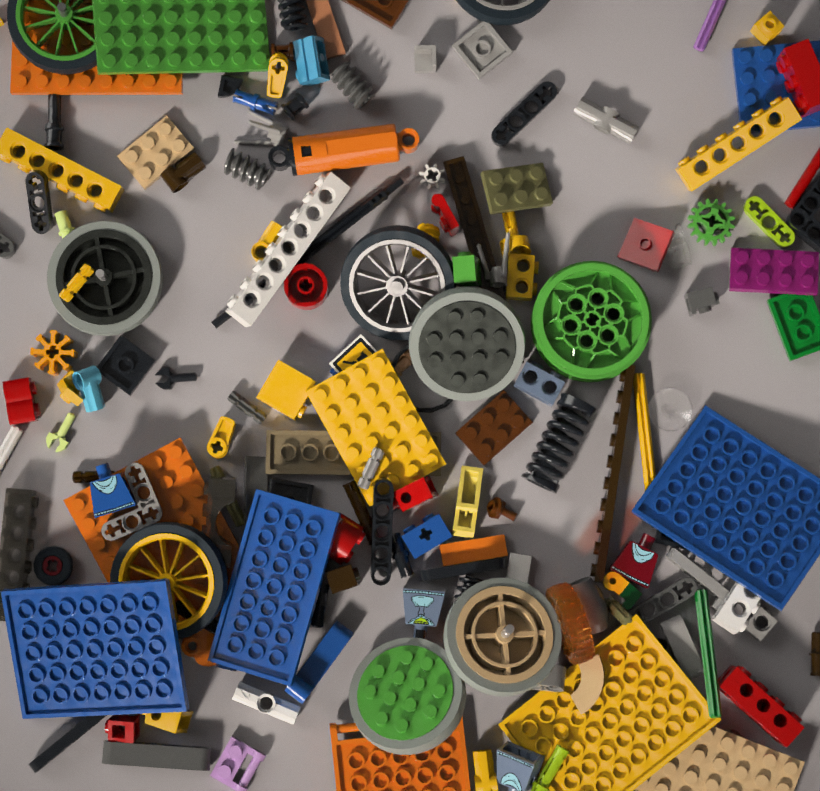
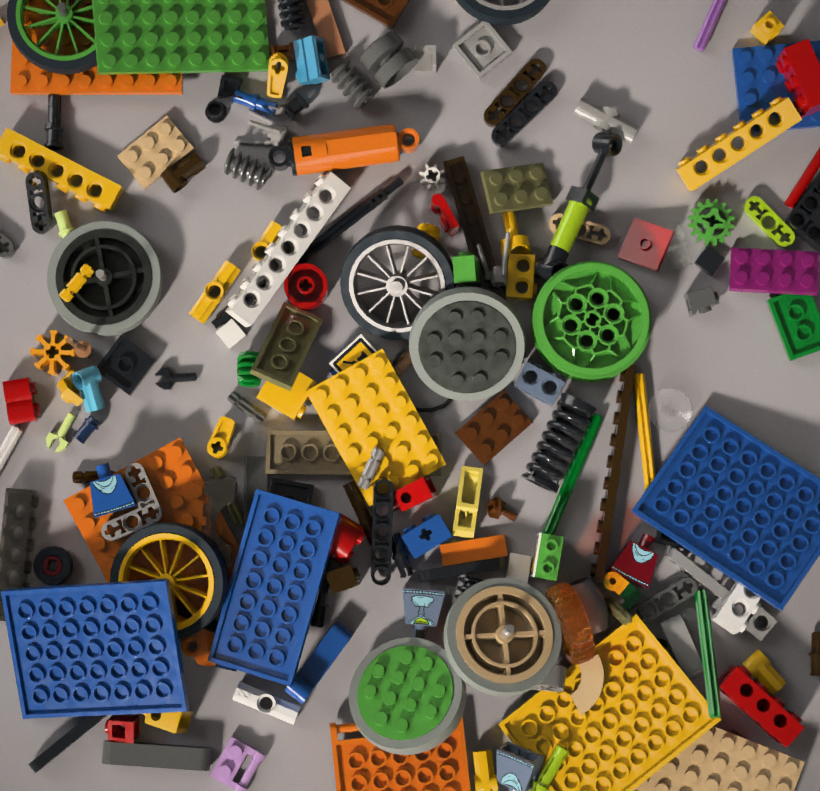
none -> medium nougat piece [66,336,93,358]
none -> dark blue pin [73,415,100,444]
none -> yellow piece [189,260,242,325]
none -> black piece [205,100,227,123]
none -> white tile [215,319,246,349]
none -> green gear [237,351,262,387]
none -> olive plate [250,302,324,391]
none -> dark grey wheel [360,31,418,89]
none -> dark brown beam [483,58,546,127]
none -> bright green piece [530,533,564,581]
none -> black piece [535,132,622,280]
none -> green axle [543,413,603,535]
none -> tan beam [549,213,611,246]
none -> black tile [694,246,725,276]
none -> yellow piece [742,649,786,695]

